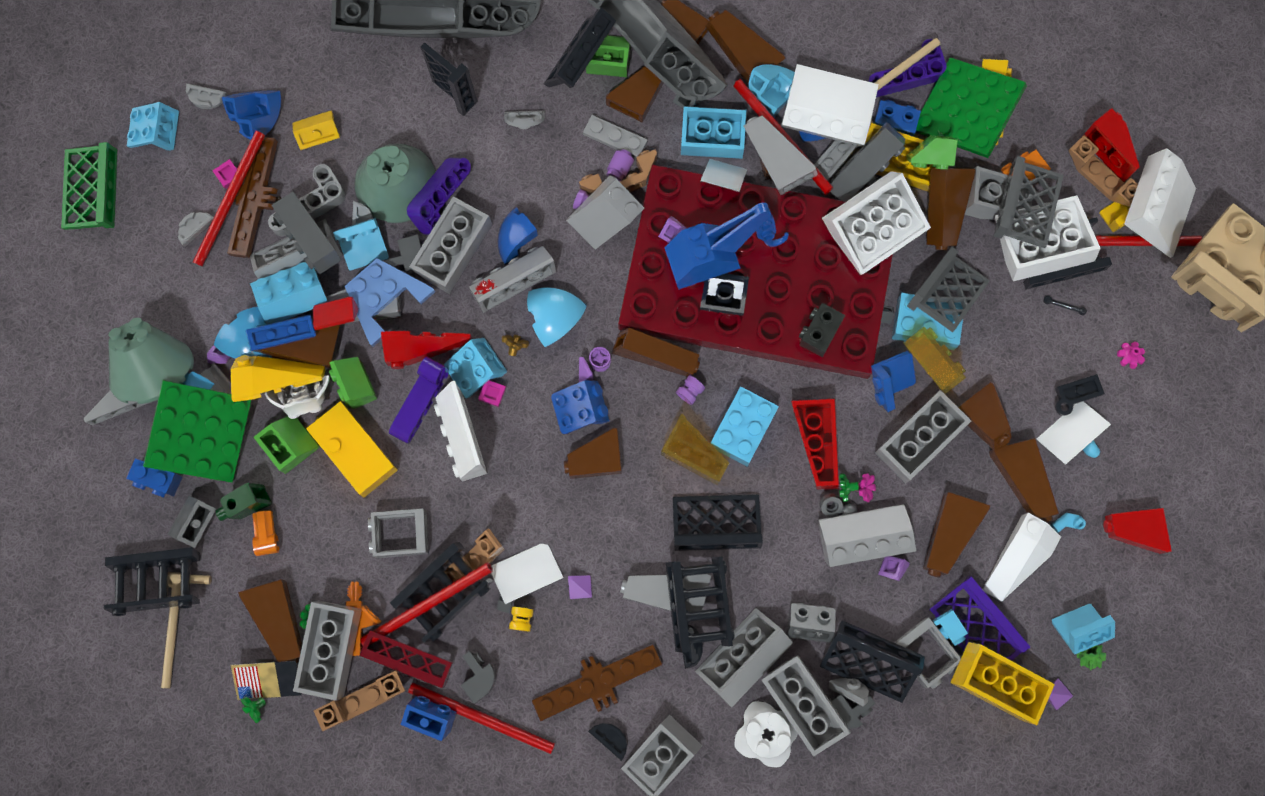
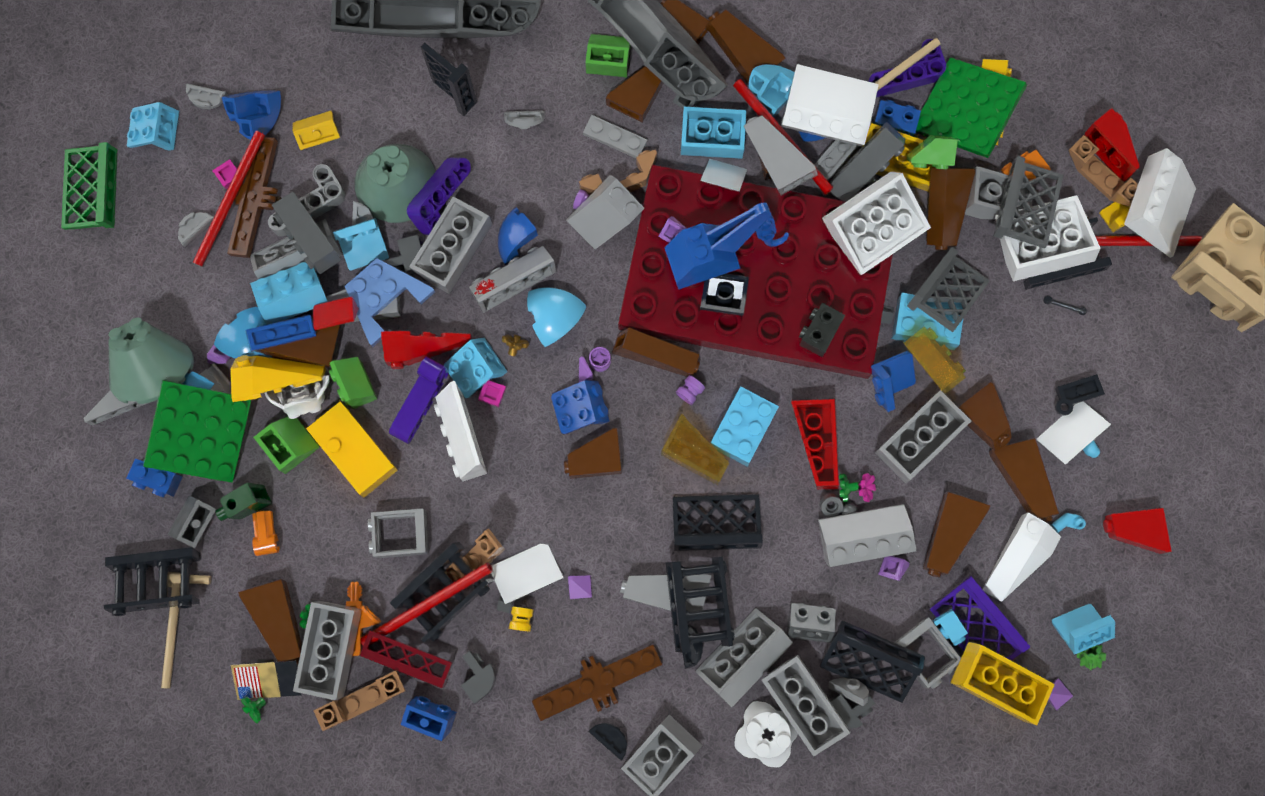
red piece [408,682,555,754] -> none
black fence [544,7,616,88] -> none
medium lavender brick [607,149,634,182] -> none
dark pink plant [1117,342,1145,369] -> none

